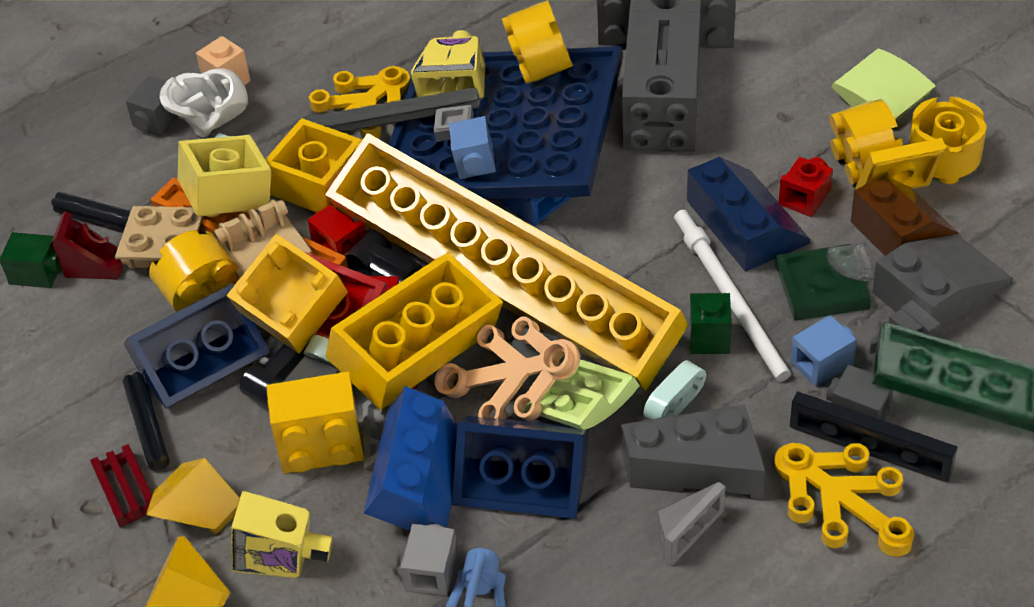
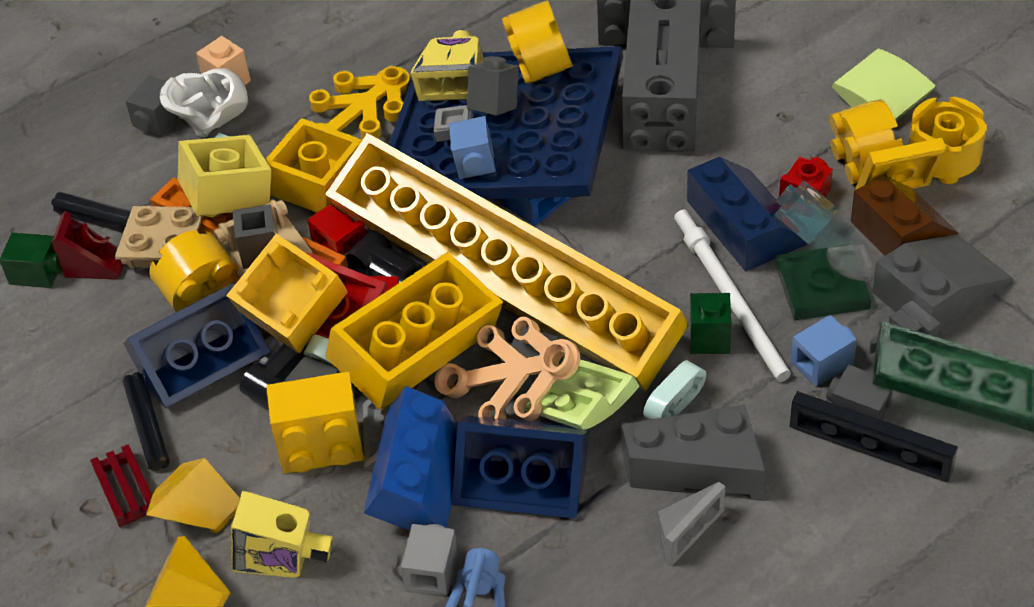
dark grey axle [305,87,480,132] -> none
yellow plant [774,443,914,557] -> none
none -> dark grey brick [233,204,278,269]
none -> dark grey brick [467,56,519,115]
none -> clear light blue brick [774,180,839,244]

